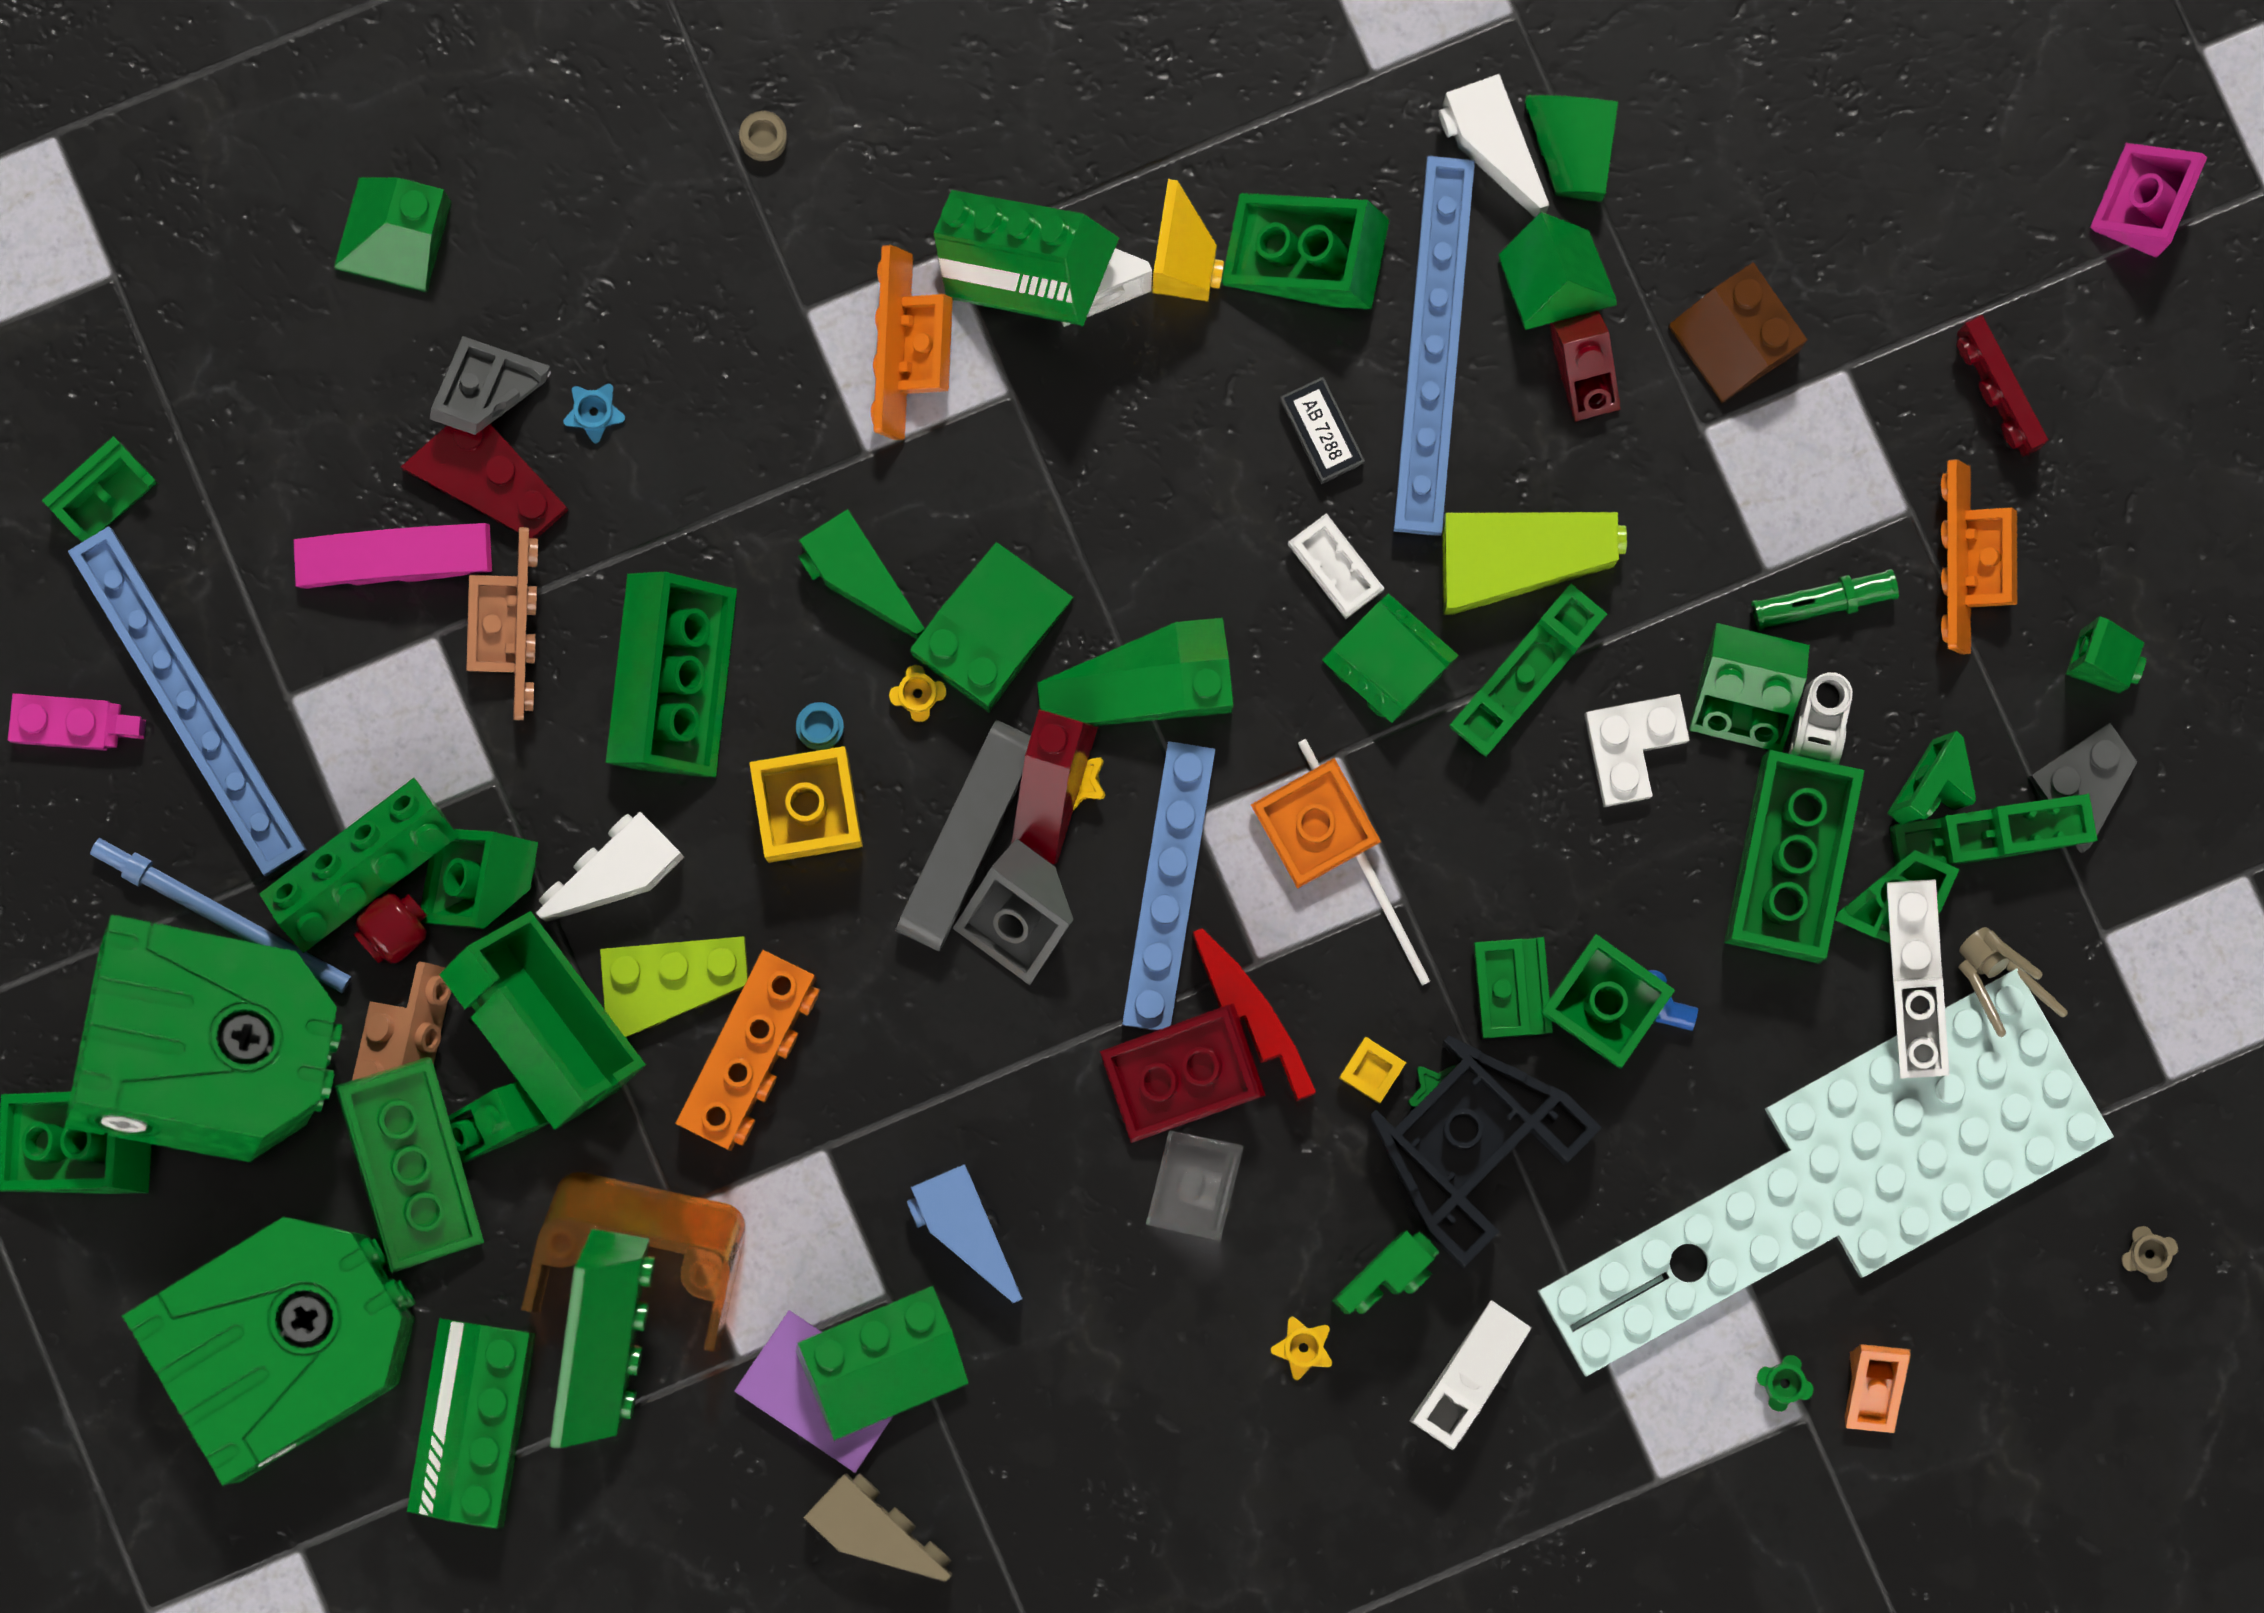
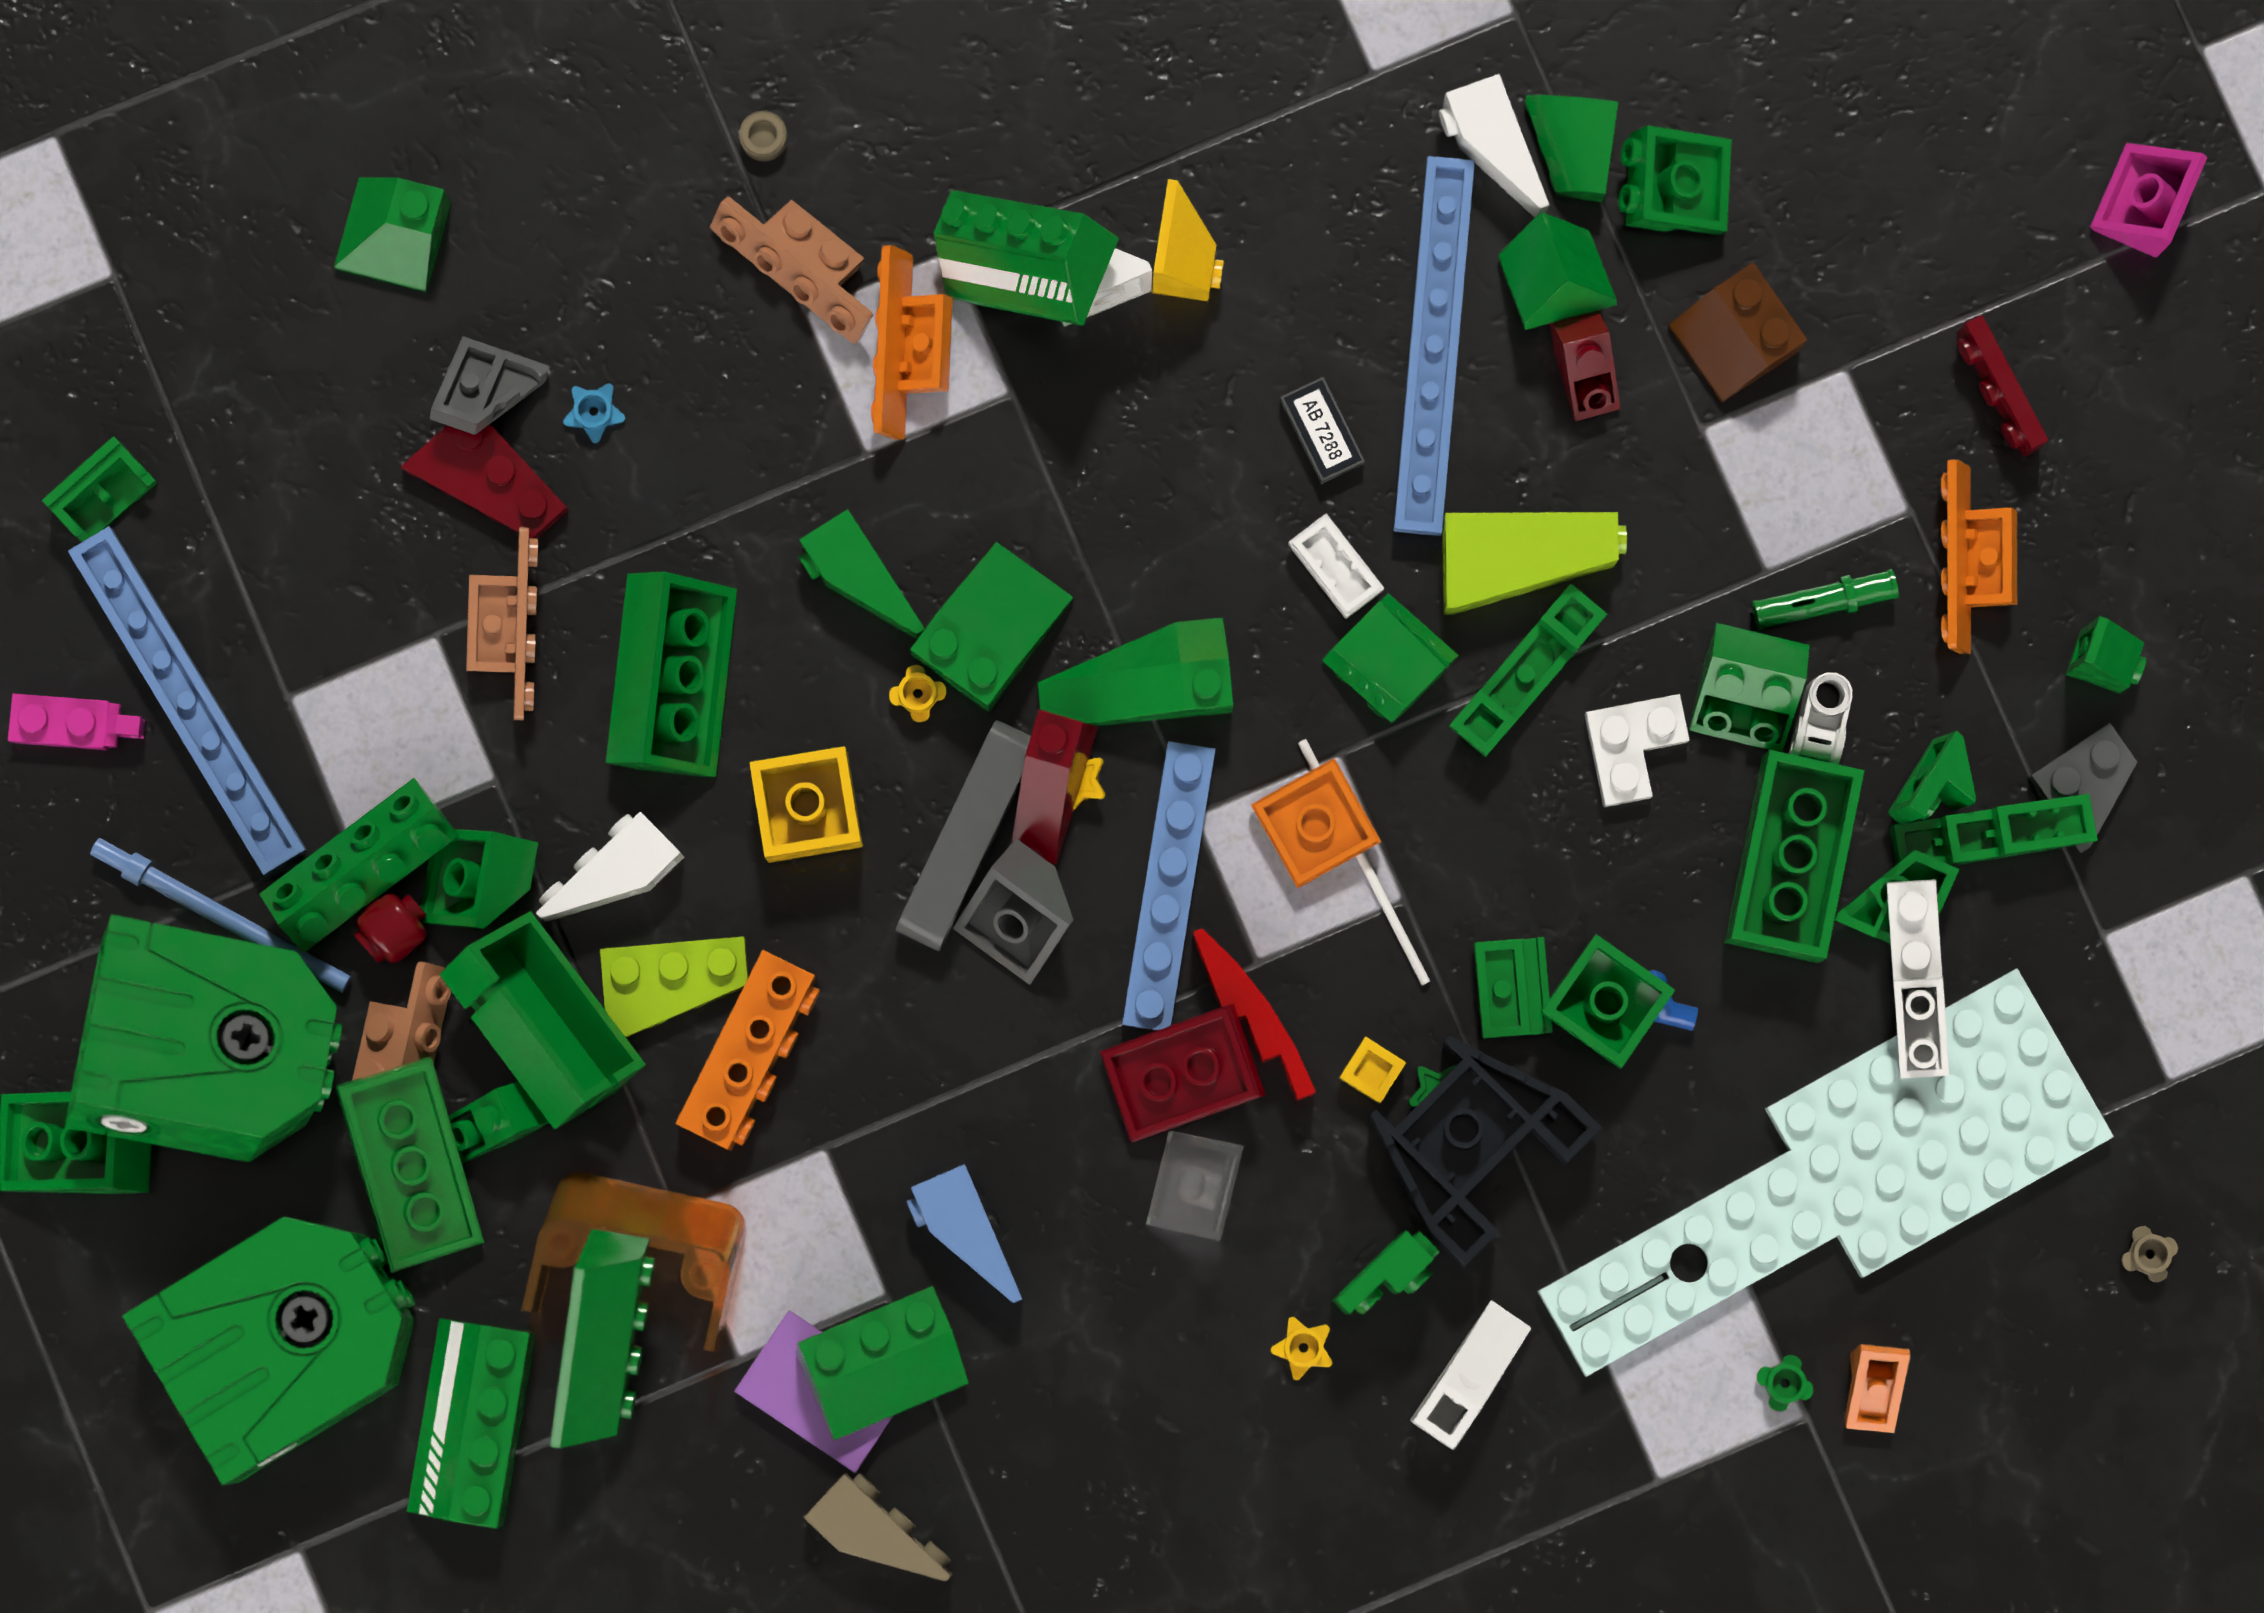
dark pink slope [294,523,492,589] -> none
dark azure plate [796,702,844,751] -> none
green slope [1221,193,1390,309] -> none
dark tan plant [1959,927,2068,1037] -> none
none -> nougat bracket [710,197,873,344]
none -> green plate [1618,125,1732,235]

